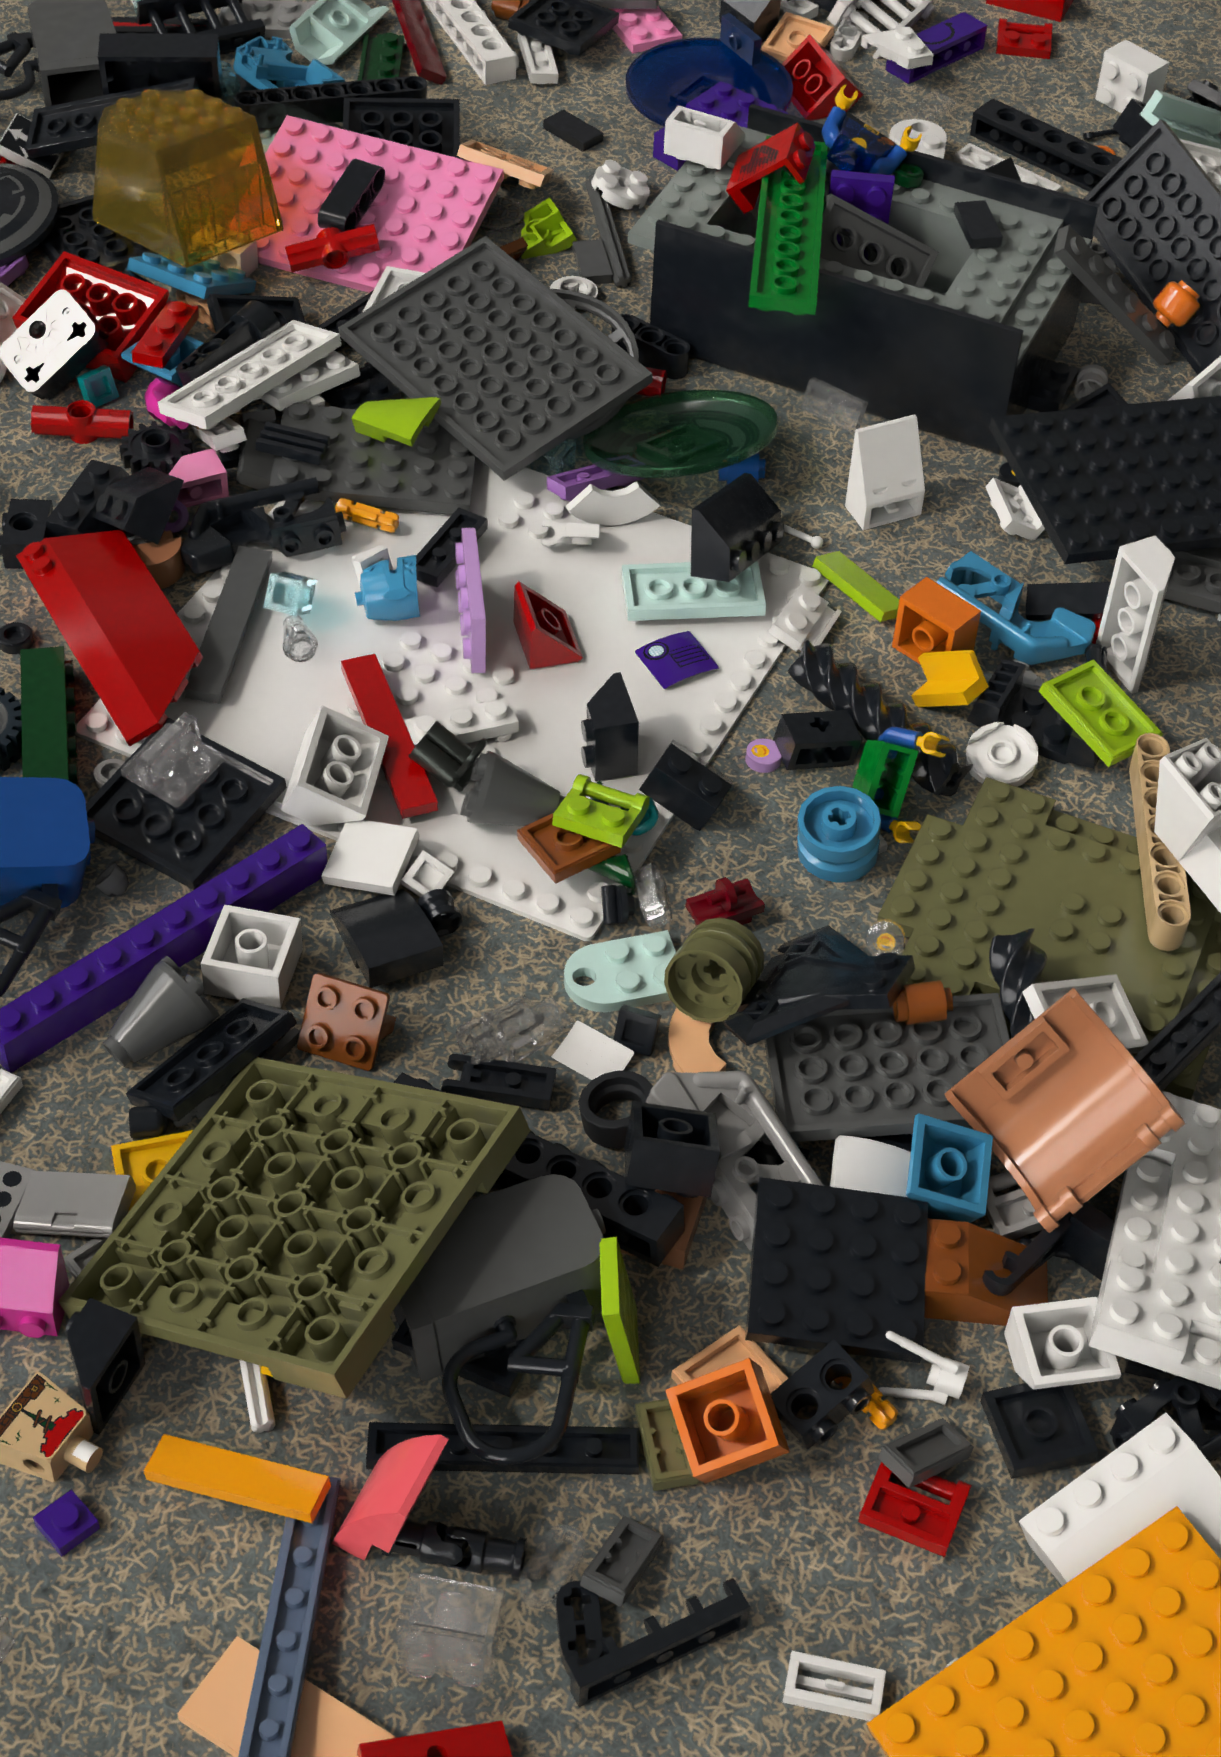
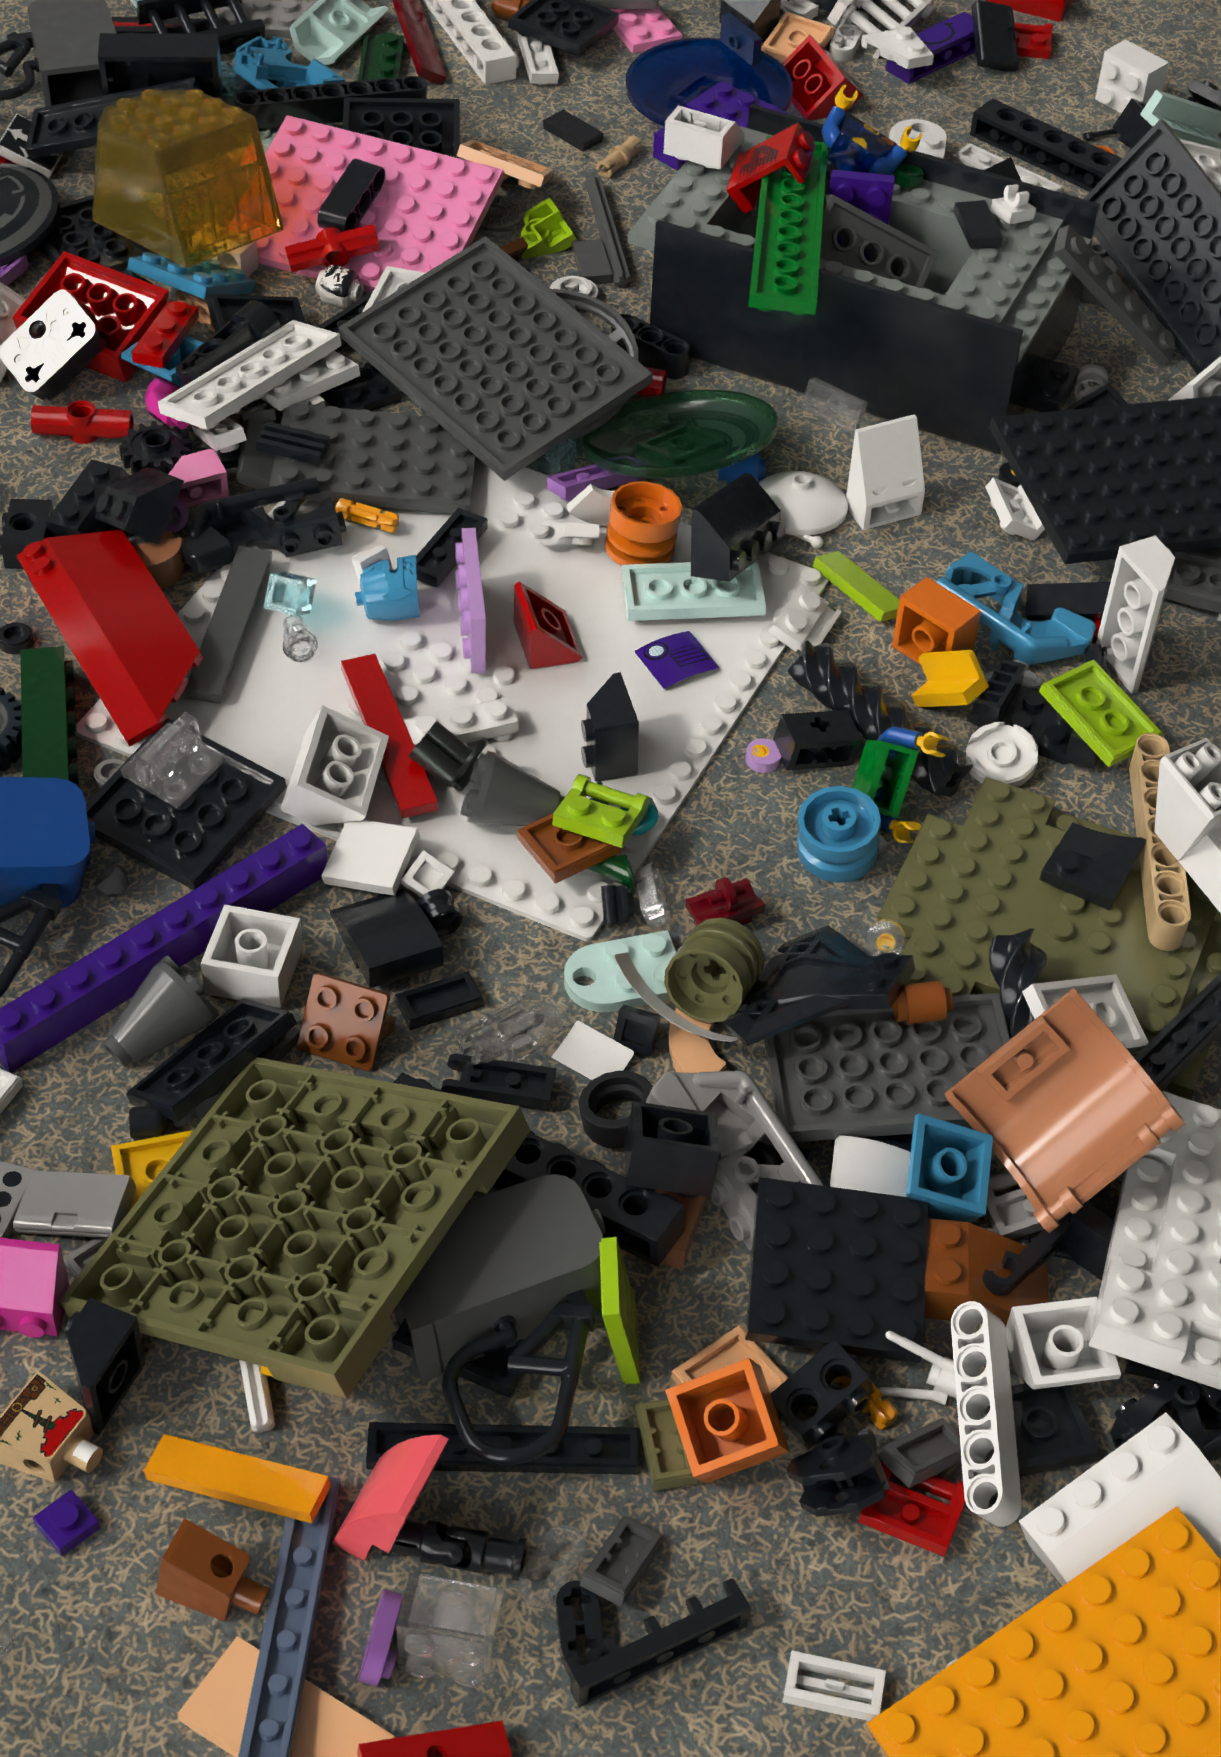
teal tile [77,365,119,408] -> none
lime slope [351,397,441,447] -> none
white plate [591,160,650,209] -> none
black slope [639,740,733,831] -> none
orange head [1153,280,1200,328] -> none
none -> dark orange torso [156,1519,270,1621]
none -> white head [315,265,364,308]
none -> medium lavender plate [358,1589,409,1687]
none -> black tile [395,971,484,1030]
none -> tan pin [596,135,643,178]
none -> orange wheel [604,481,682,566]
none -> white sticker [614,952,739,1041]
none -> white dish [759,471,848,536]
none -> black hinge [786,1429,890,1517]
none -> white beam [951,1301,1022,1527]
none -> black piece [972,0,1019,71]
none -> white tile [990,184,1036,224]
none -> black plate [1039,823,1146,911]

